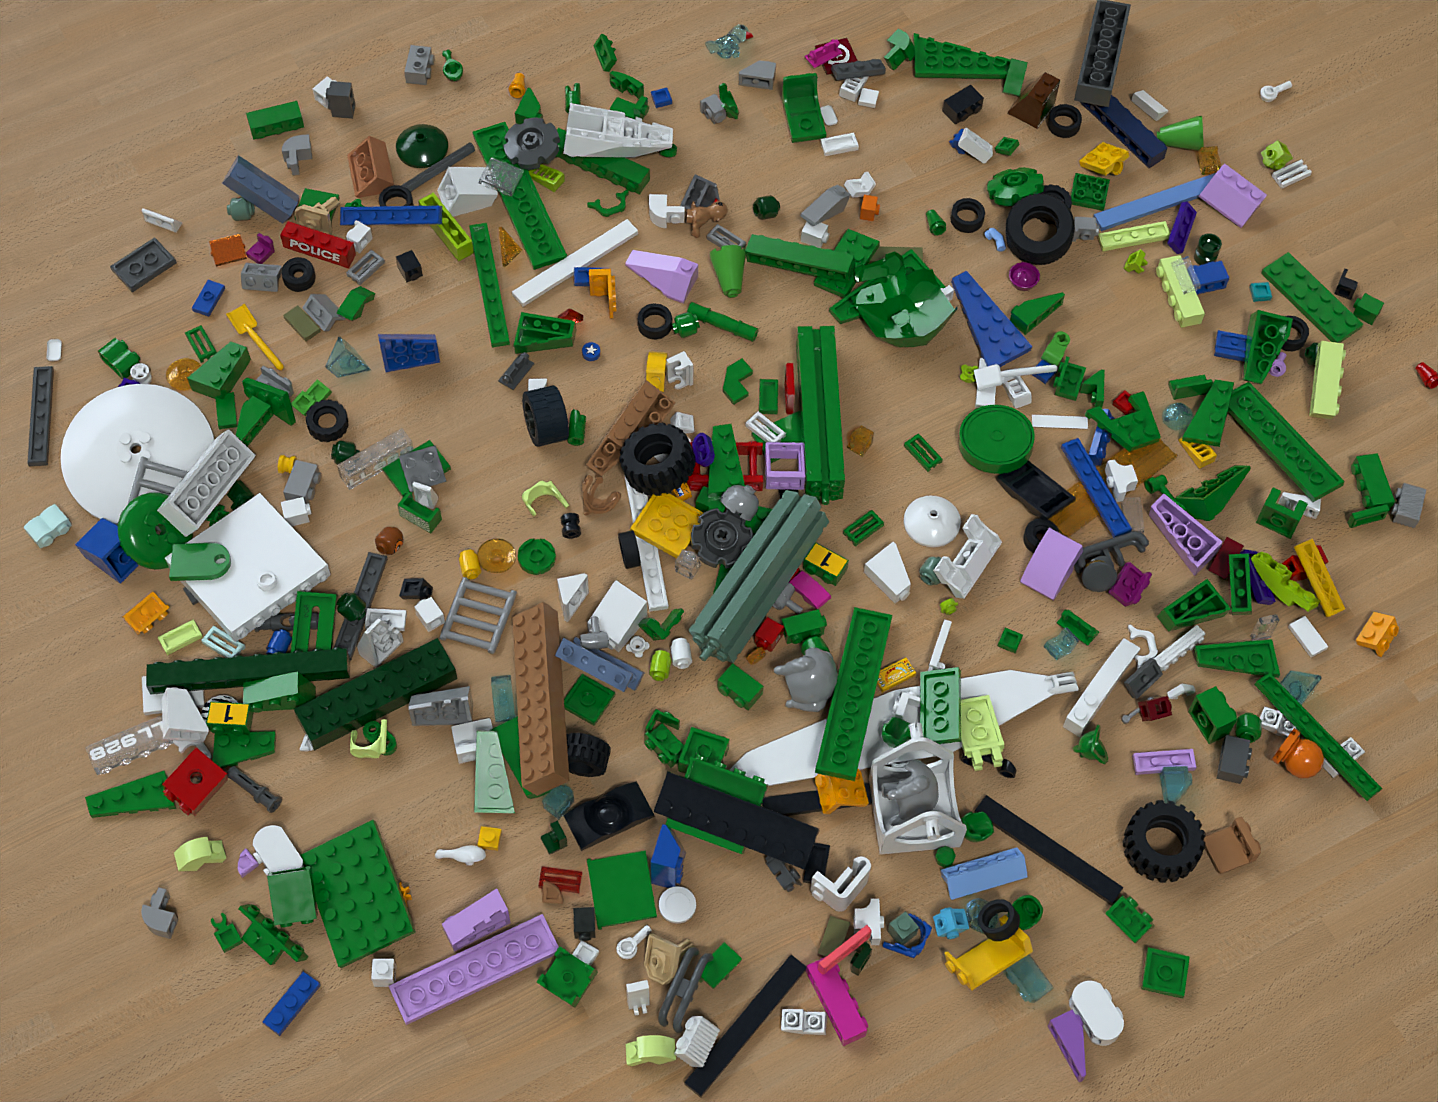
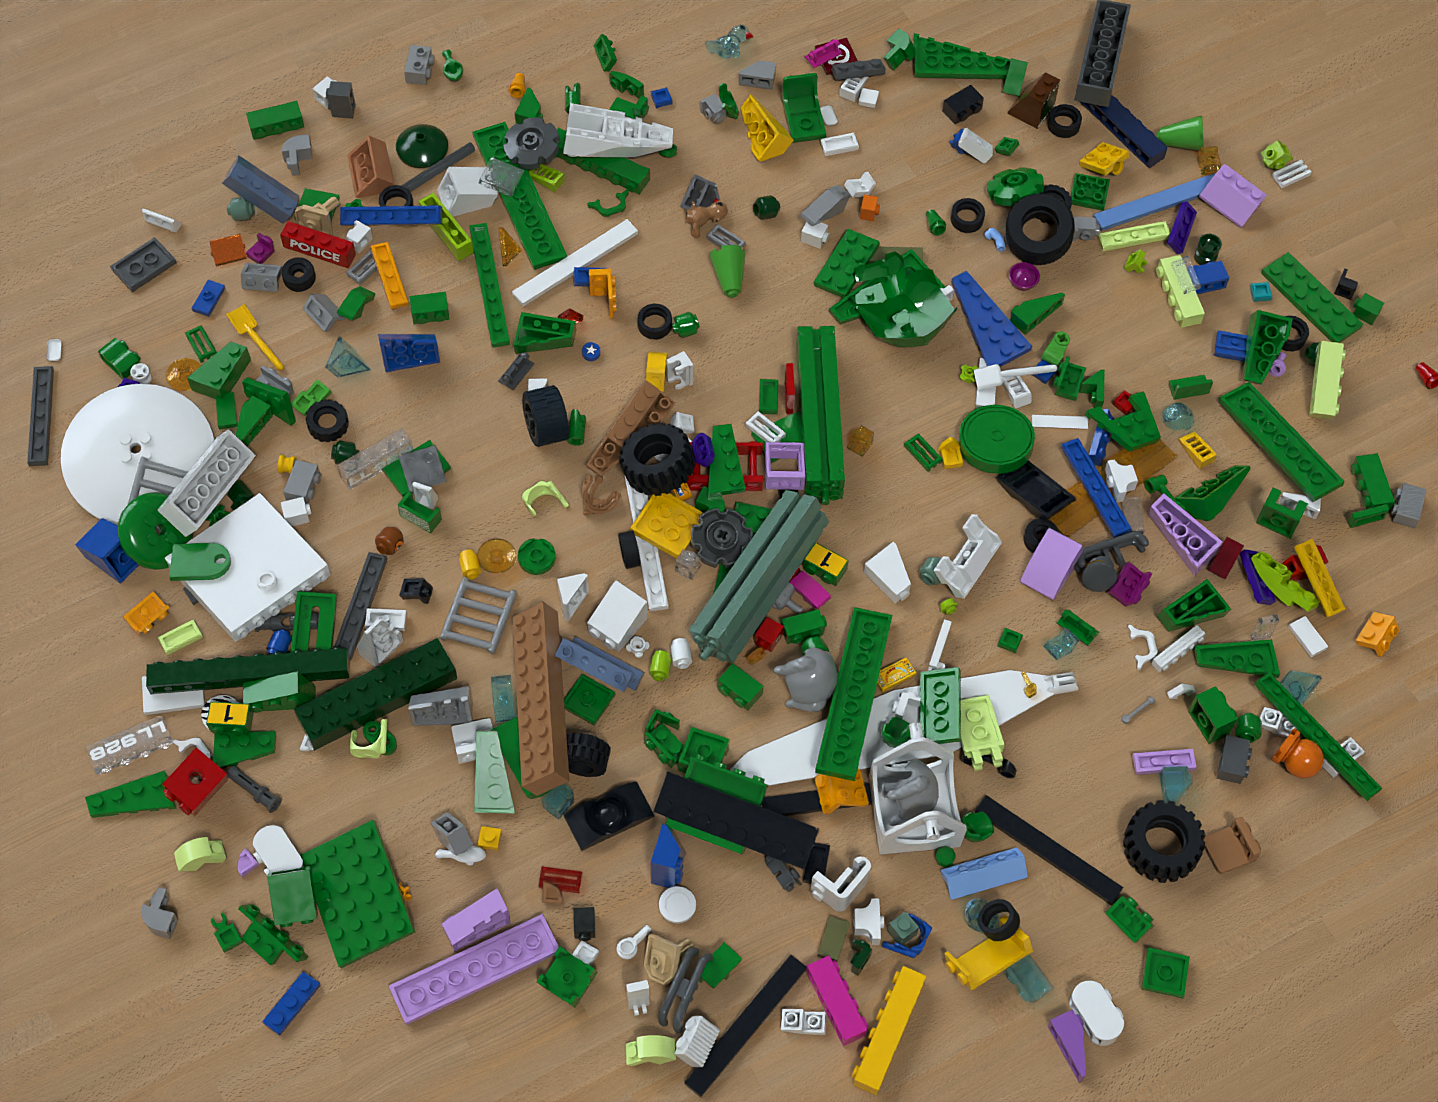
light aqua brick [24,504,72,548] -> none
white slope [162,687,209,743] -> none
light aqua tile [201,626,246,658] -> none
olive tile [283,305,321,342] -> none
dark green head [337,593,366,622] -> none
white brick [371,959,396,987] -> none
black brick [396,250,423,283] -> none
white brick [414,597,445,632] -> none
dark green bracket [541,820,568,854] -> none
black wheel [560,513,581,539] -> none
light grey piece [580,616,609,650] -> none
green piece [587,850,657,930] -> none
lavender wedge [625,250,698,304] -> none
green bracket [638,608,684,641] -> none
white brick [649,194,685,228] -> none
green piece [687,302,759,342] -> none
light grey cylinder [720,485,759,521] -> none
green tile [723,358,753,405] -> none
green brick [745,234,856,283] -> none
coral tile [818,925,872,975] -> none
green tile [843,510,884,547] -> none
white dish [904,496,961,547] -> none
medium azure brick [933,907,969,939] -> none
green hair [1007,895,1043,931] -> none
white slope [1063,638,1141,737] -> none
green helmet [1073,724,1108,765] -> none
dark grey plate [1124,658,1163,699] -> none
white slope [1131,90,1168,121] -> none
dark red brick [1138,696,1172,721] -> none
green wing [1182,379,1234,447] -> none
green brick [1229,553,1252,615] -> none
white plate [1260,81,1292,102] -> none
none -> light orange tile [370,242,408,310]
none -> green brick [409,291,450,324]
none -> light grey brick [431,812,473,856]
none -> yellow wedge [740,94,794,162]
none -> yellow brick [851,966,926,1096]
none -> yellow tile [938,437,963,469]
none -> clear yellow hand [1021,671,1037,698]

